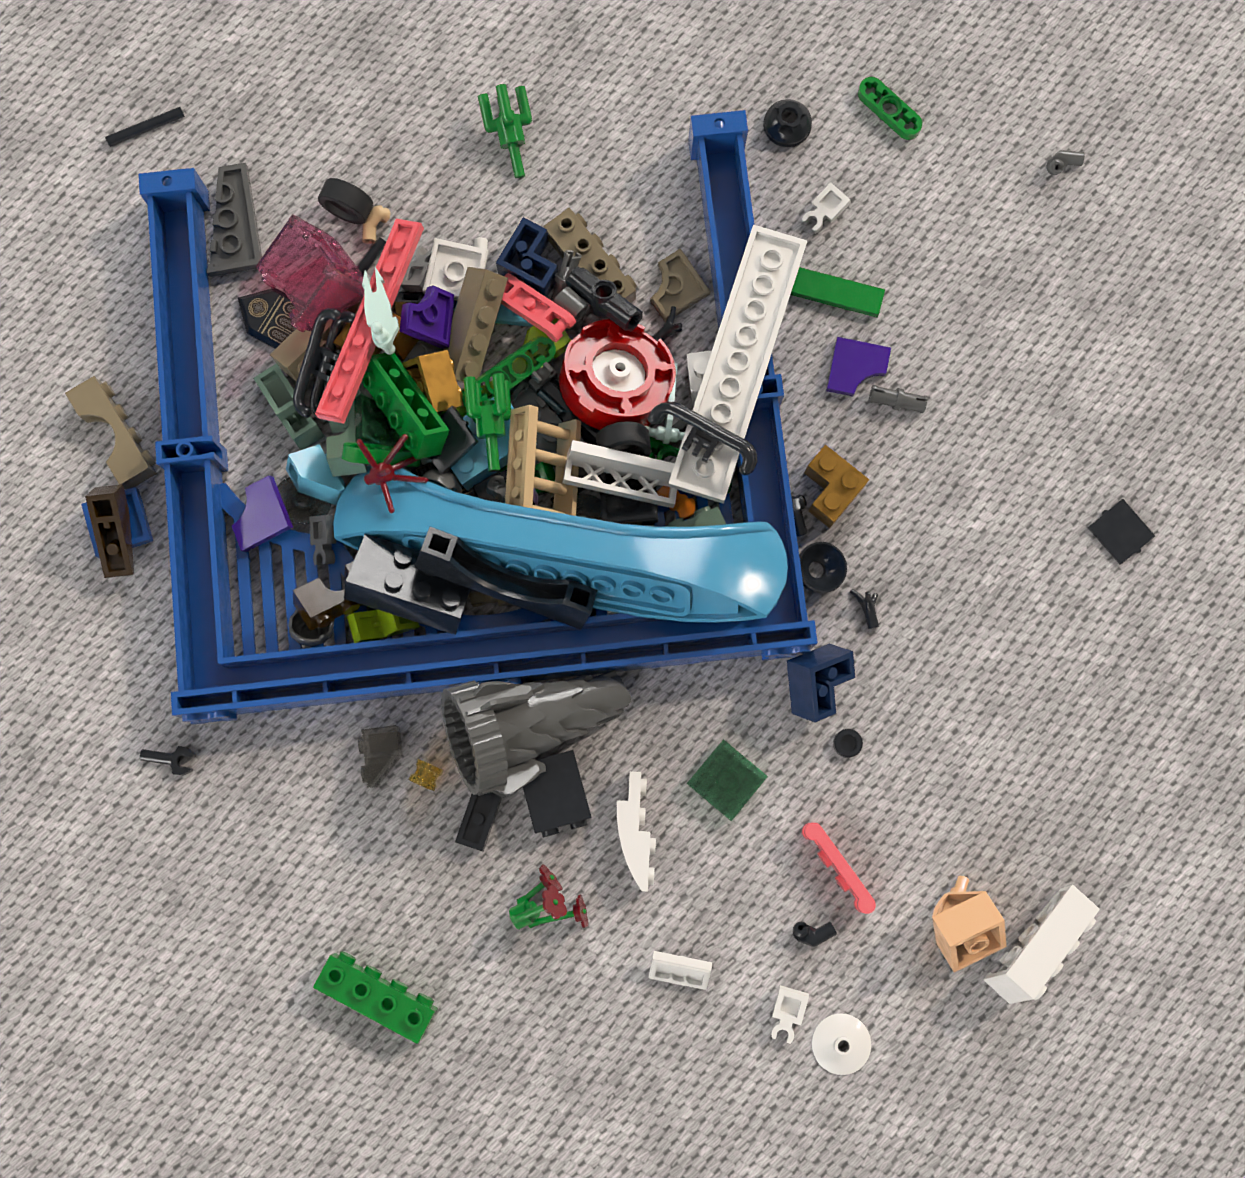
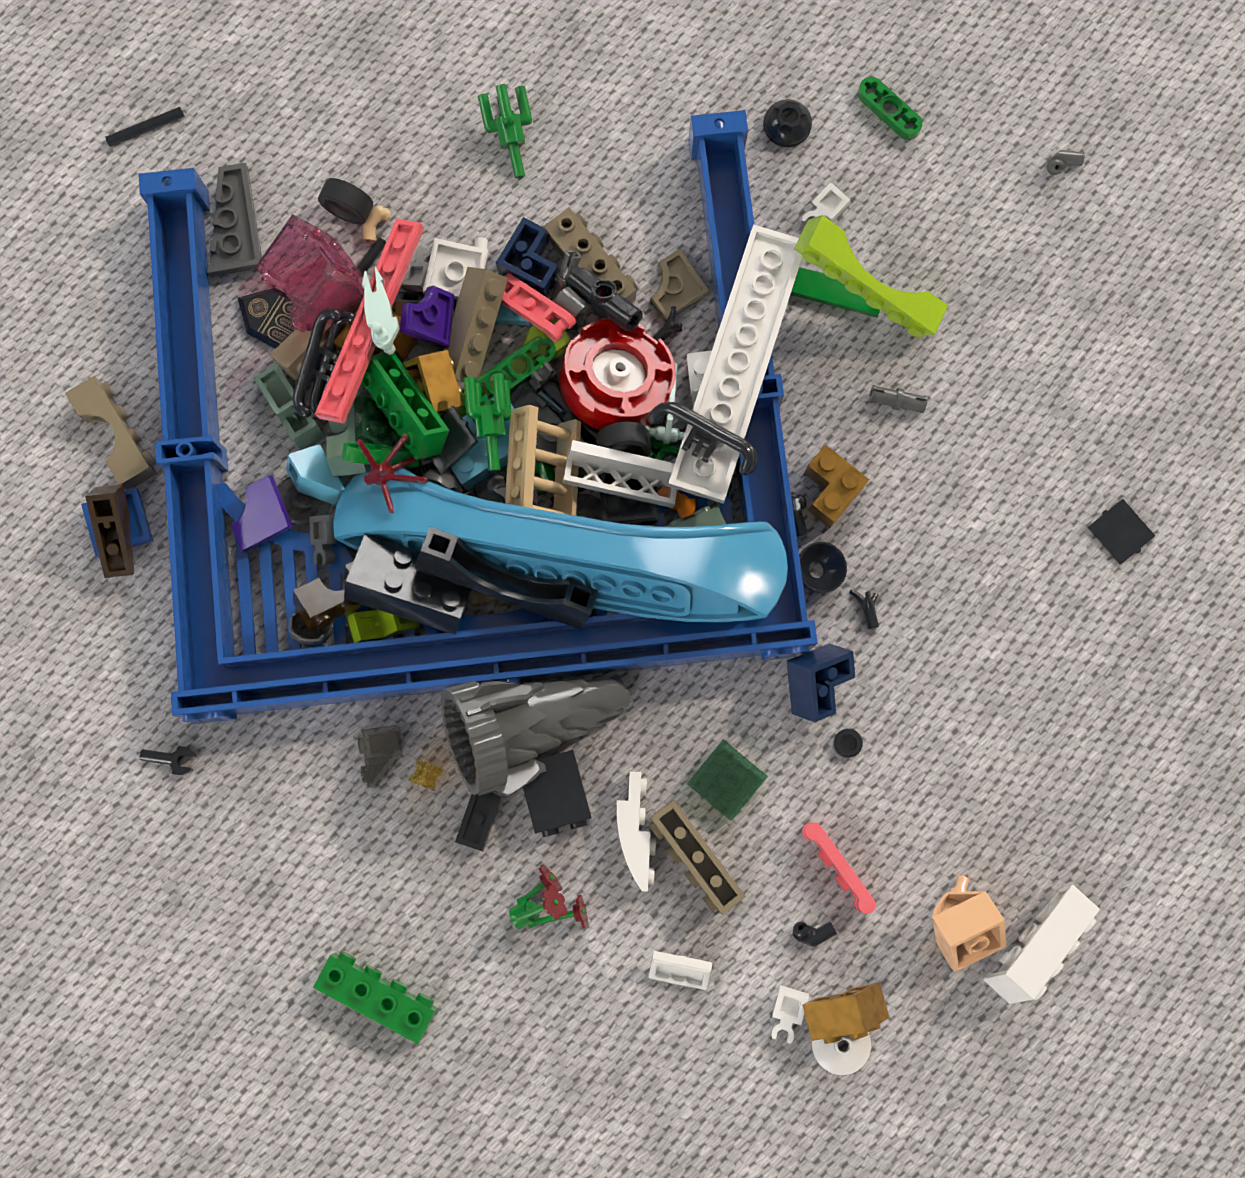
dark purple tile [826,337,891,397] -> none
none -> dark tan brick [649,800,746,915]
none -> lime arch [794,215,949,338]
none -> pearl gold brick [802,982,890,1044]

